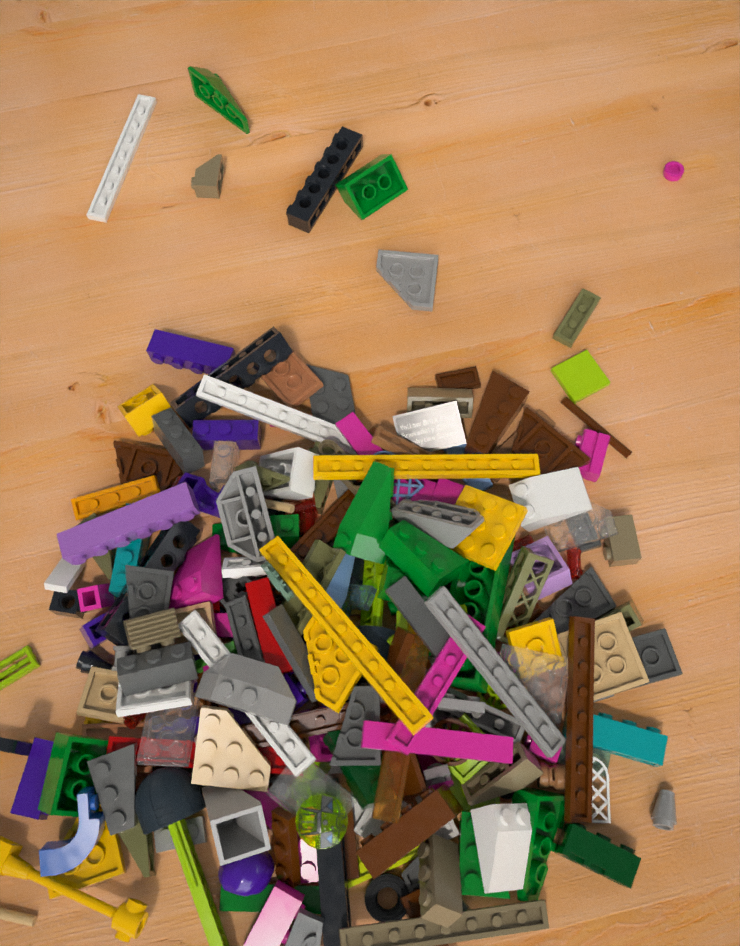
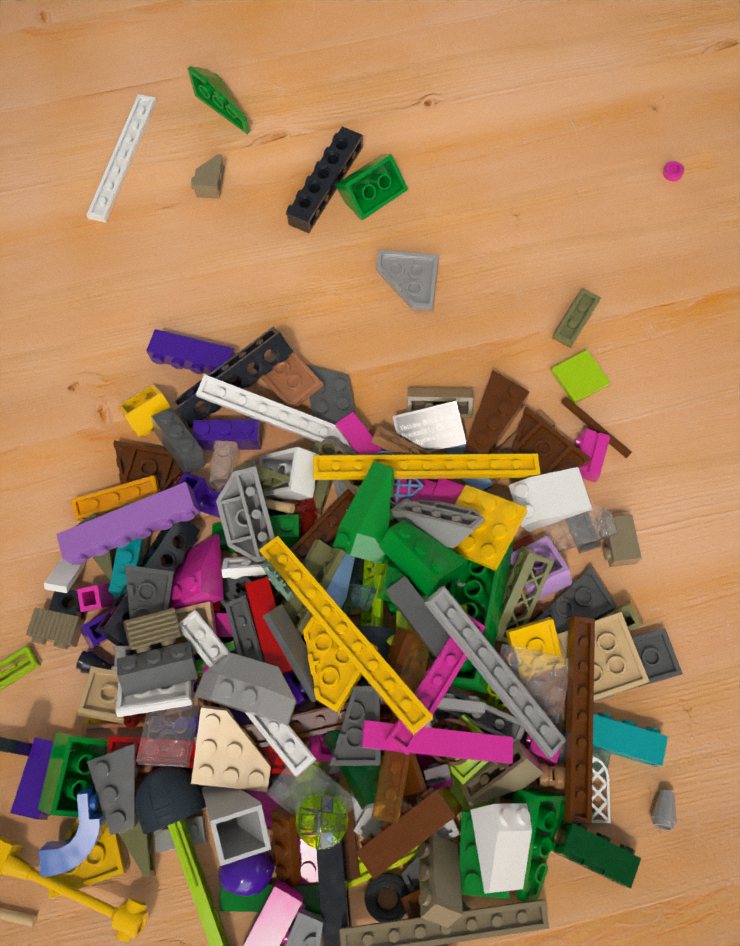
reddish brown tile [435,366,481,390] -> none
clear red pin [567,549,583,579] -> none
none -> dark tan brick [26,607,85,650]

